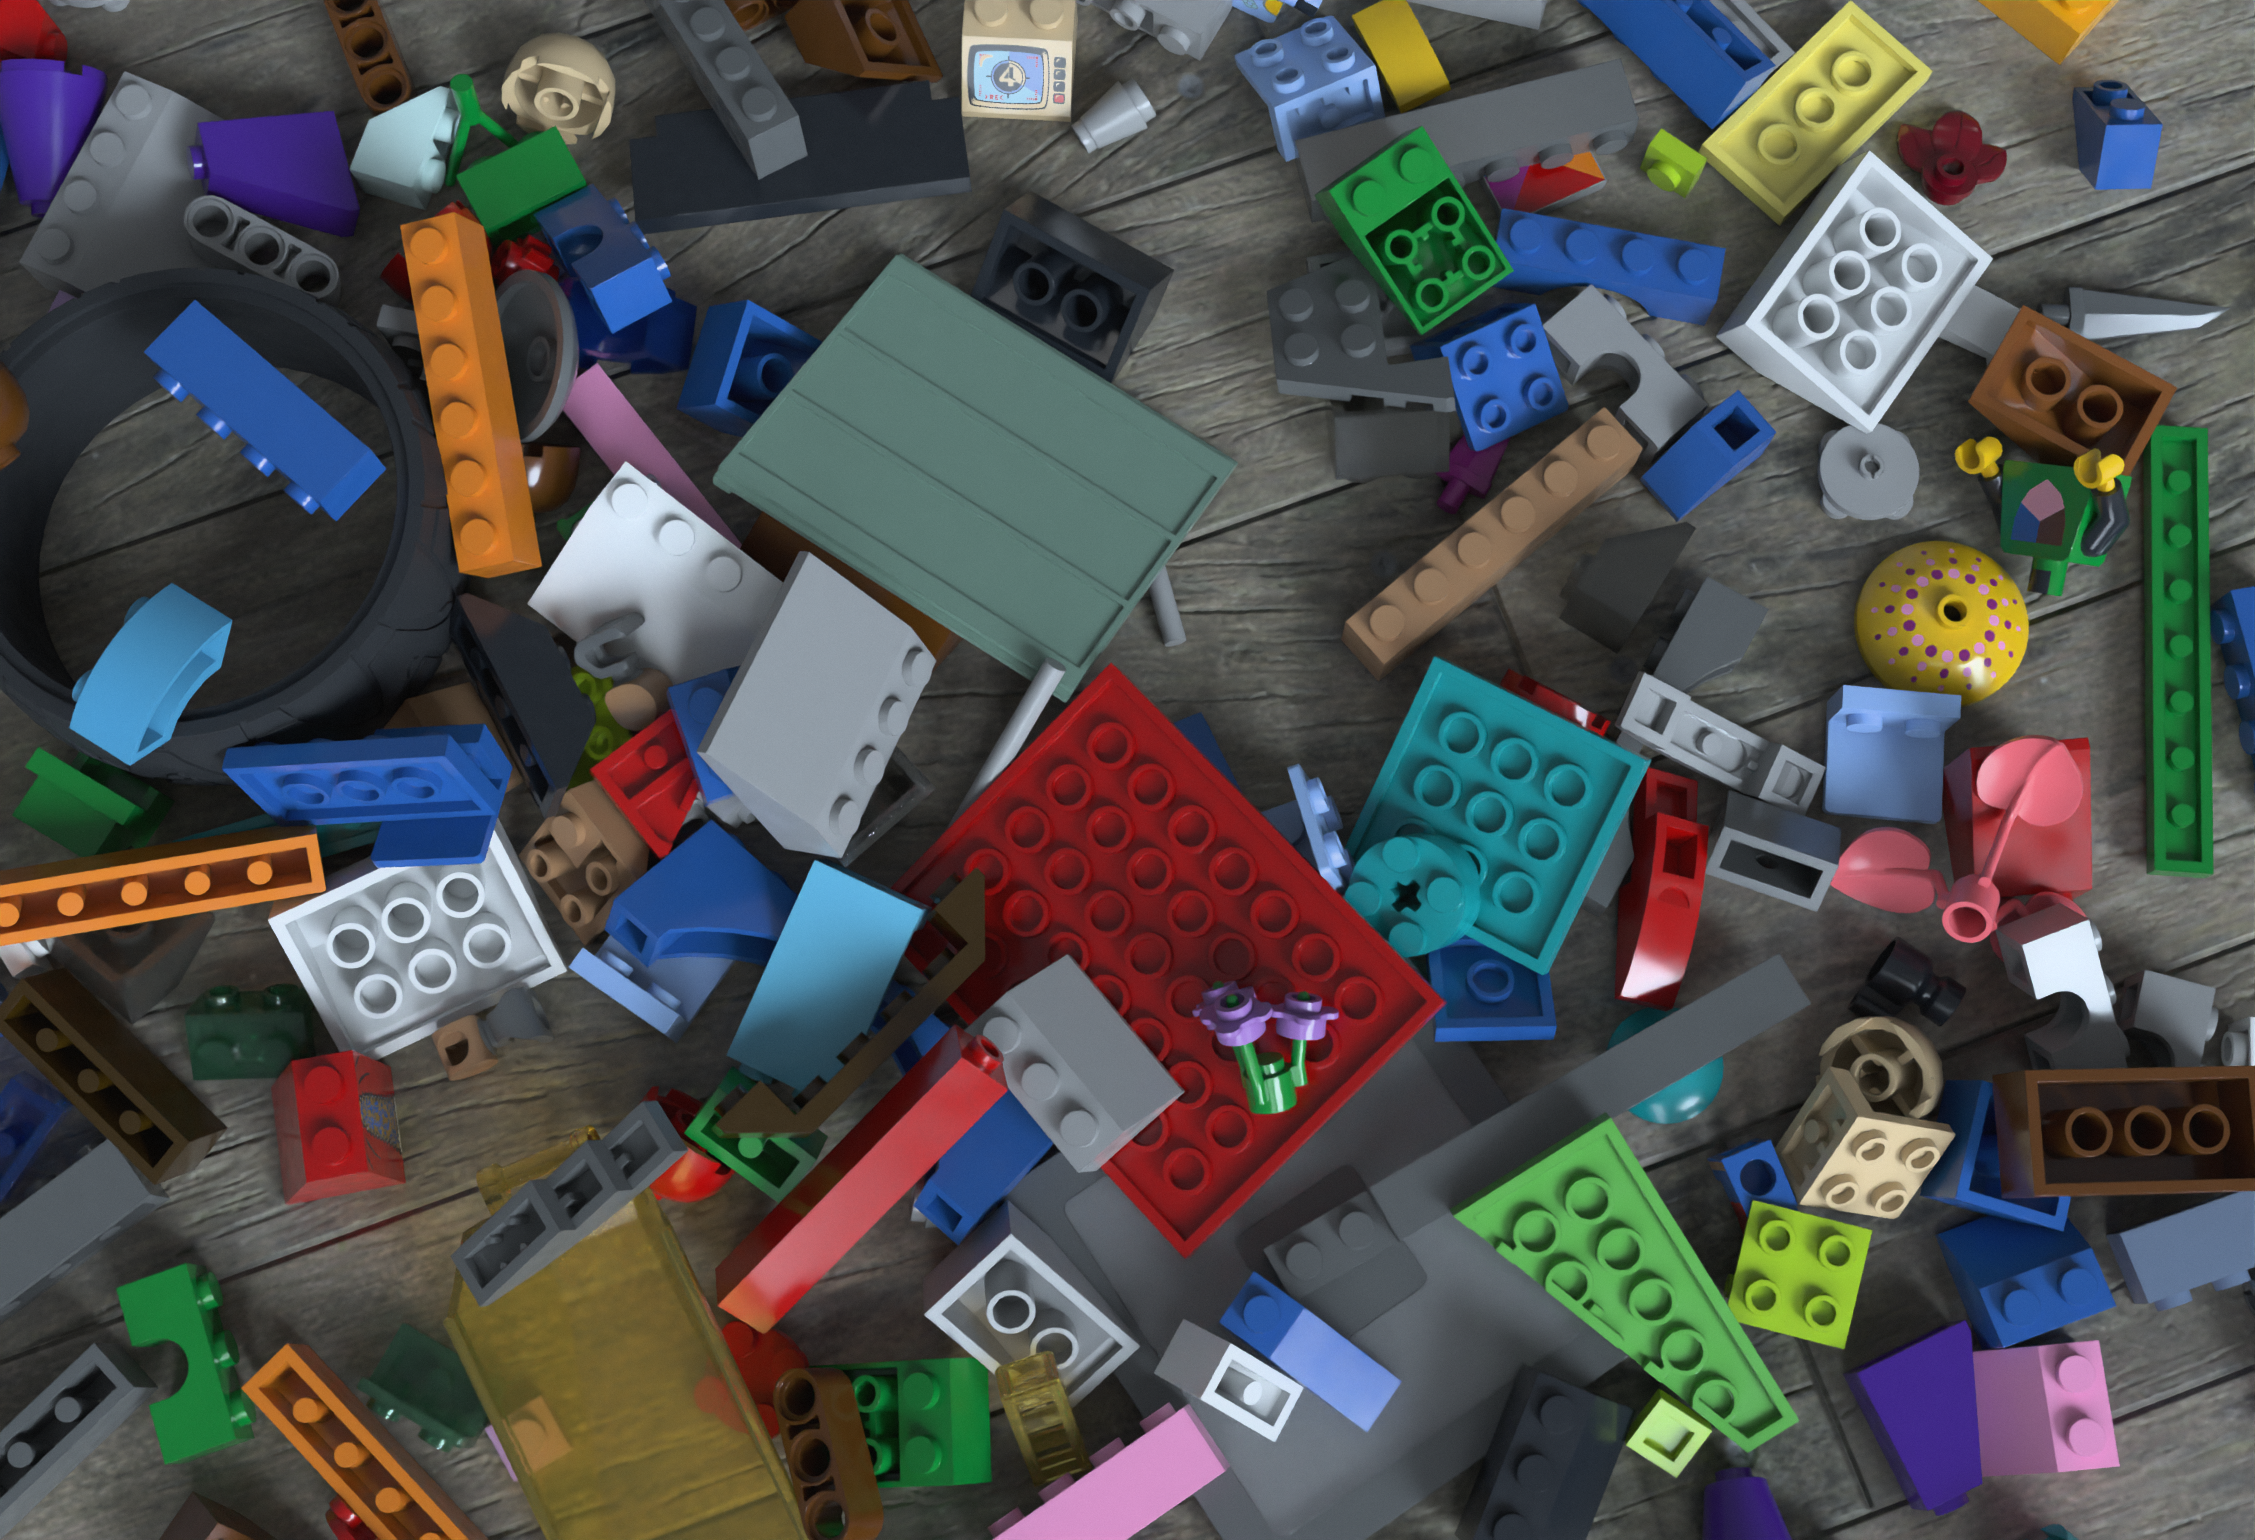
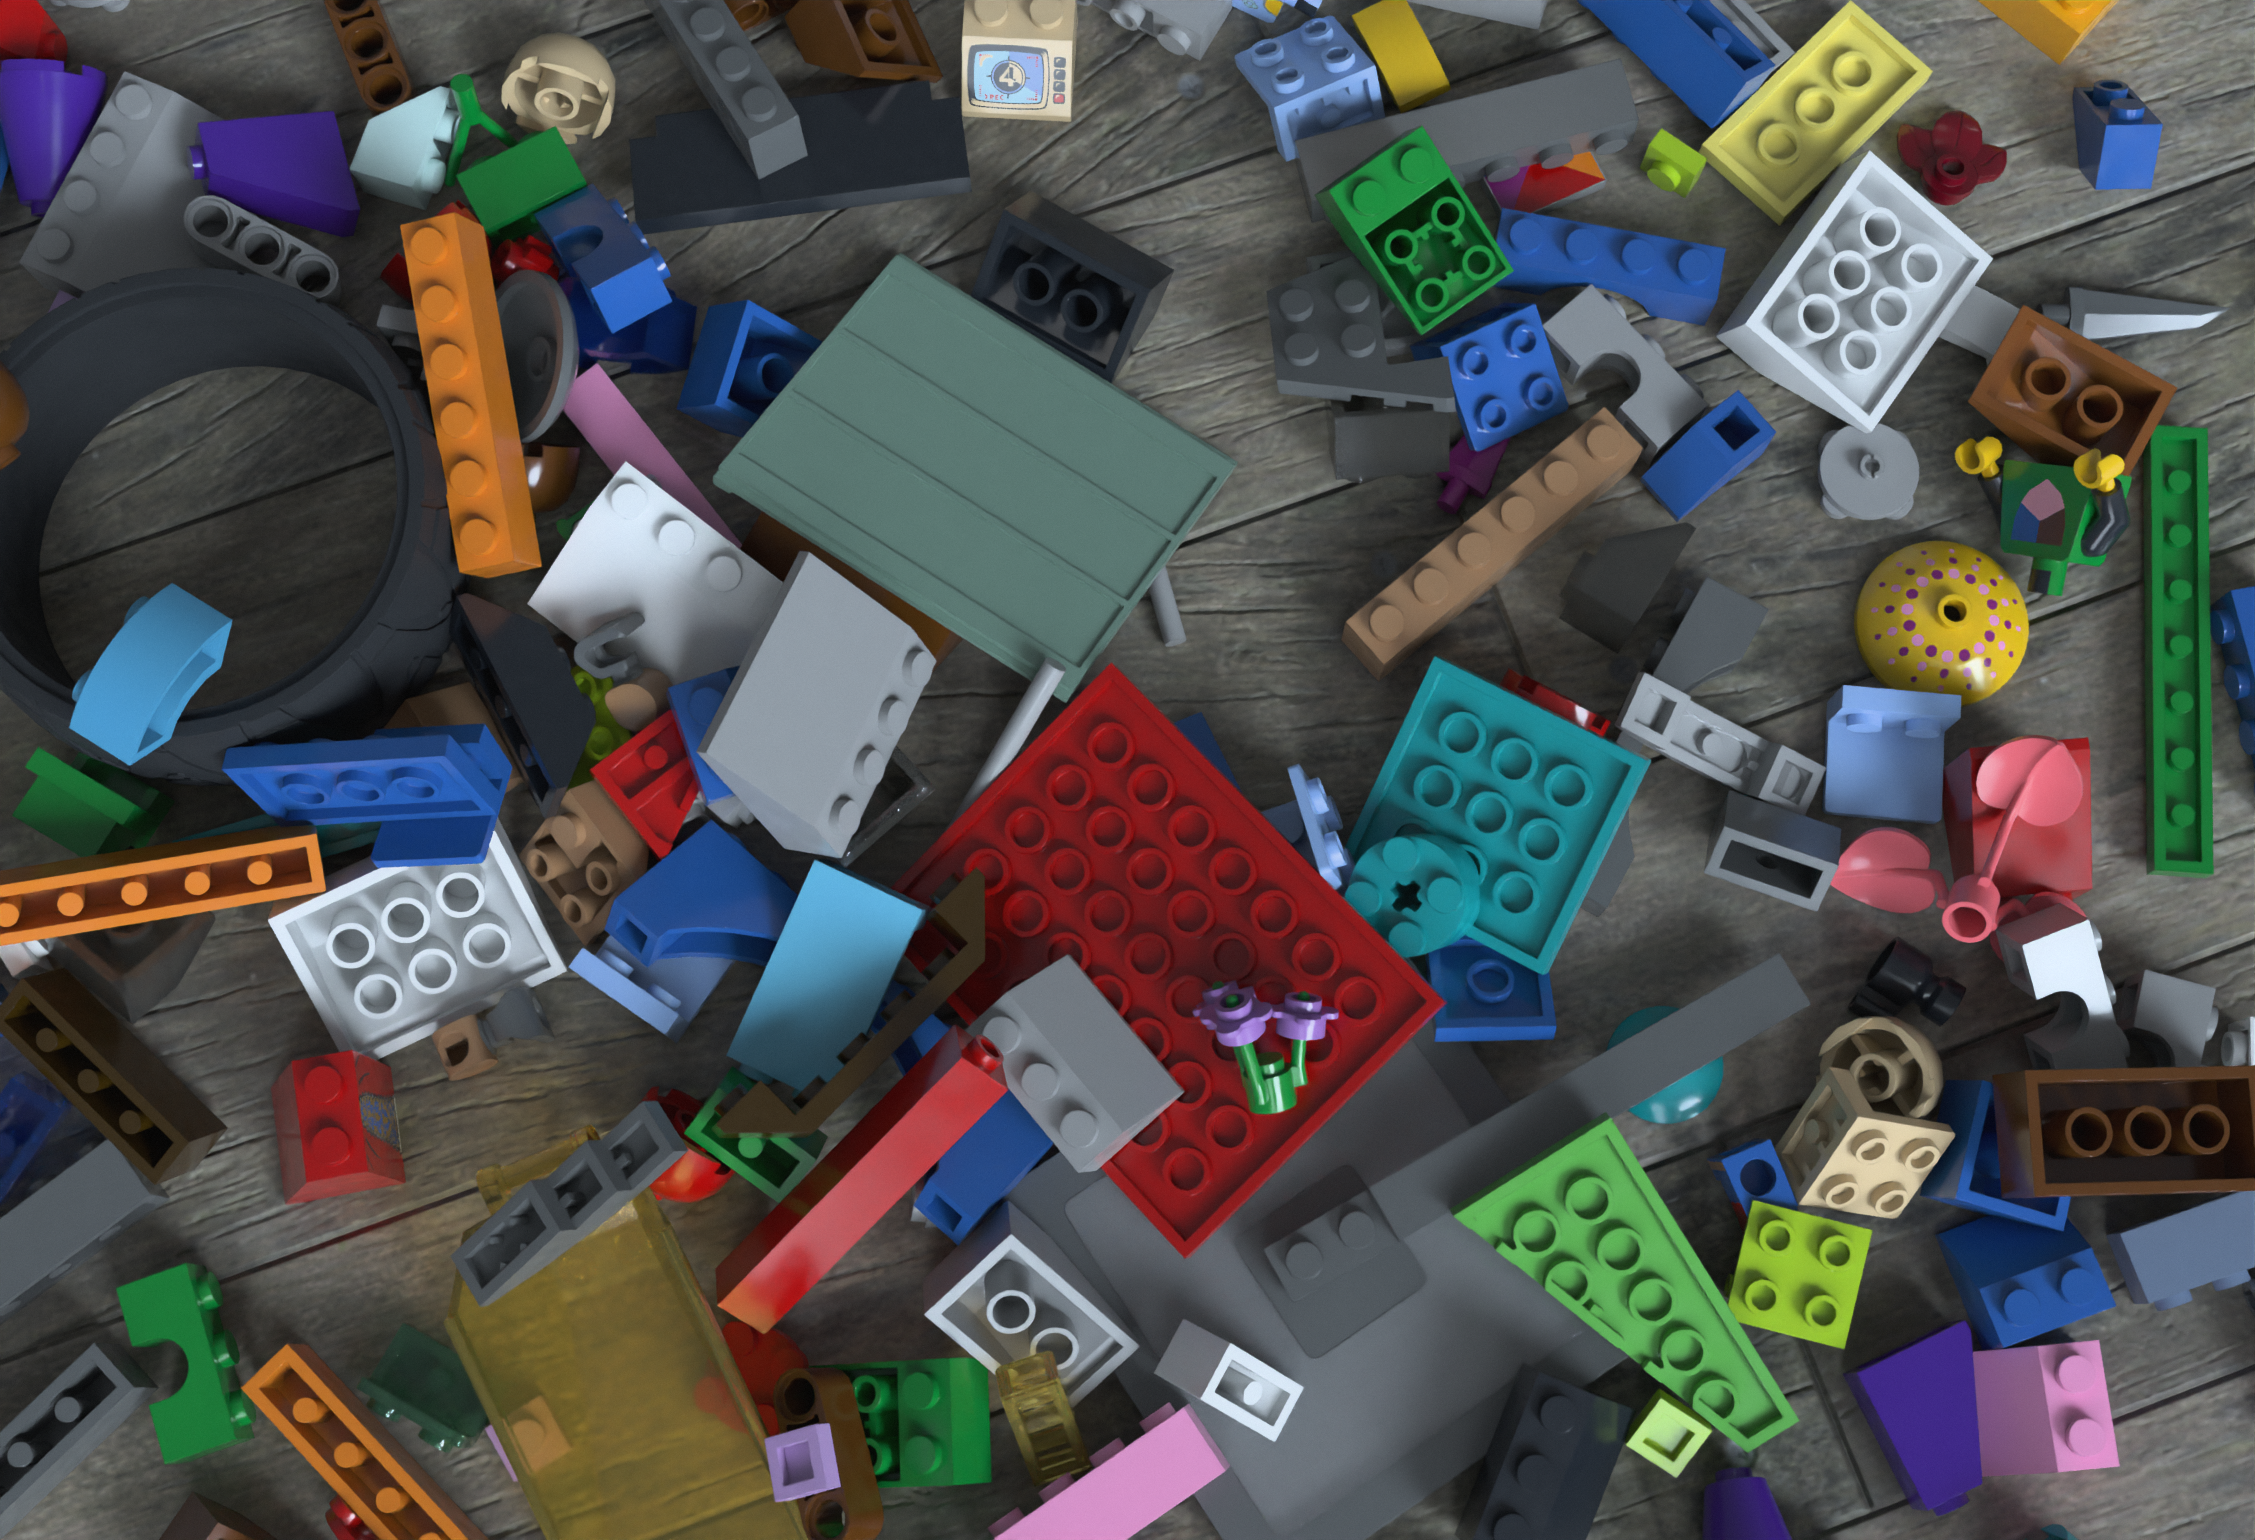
blue brick [144,300,386,521] -> none
clear green bracket [184,983,316,1081] -> none
light grey cone [1071,78,1156,154] -> none
slope [1217,1271,1402,1432] -> none
red slope [1614,767,1709,1012] -> none
none -> lavender plate [764,1423,841,1502]

